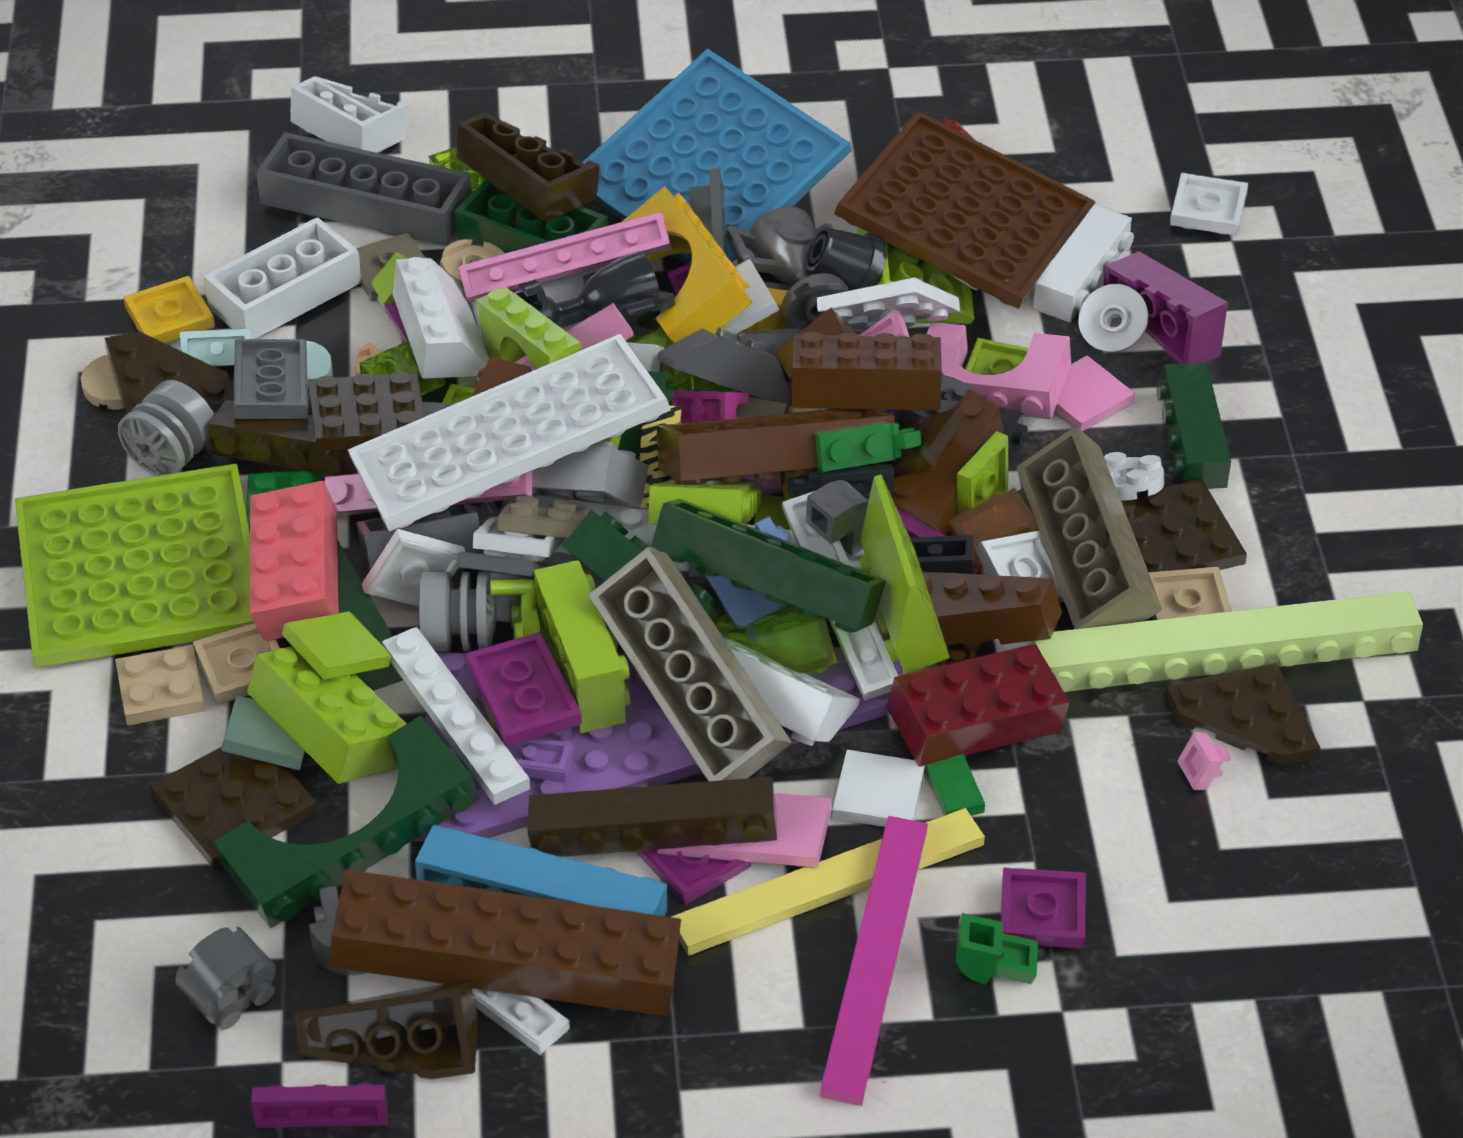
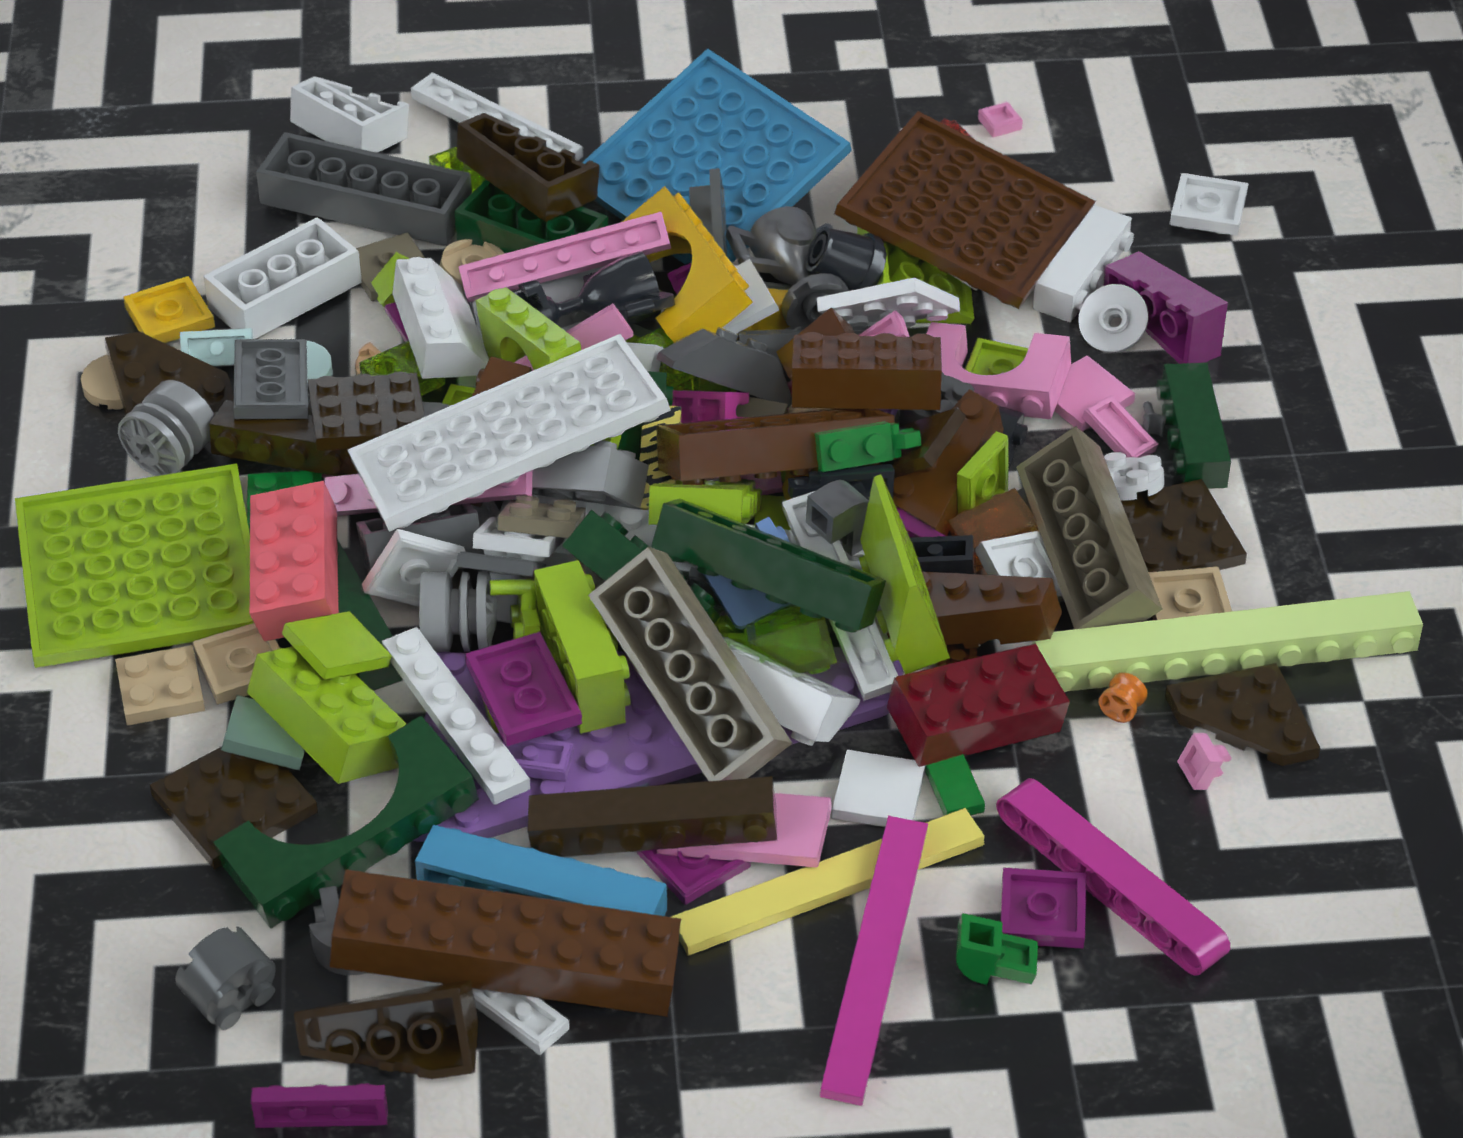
none -> white plate [411,72,583,161]
none -> bright pink tile [978,102,1023,138]
none -> dark pink beam [996,778,1231,976]
none -> bright pink tile [1082,395,1158,458]
none -> orange wheel [1098,672,1148,723]
none -> dark grey hand [1143,401,1165,437]

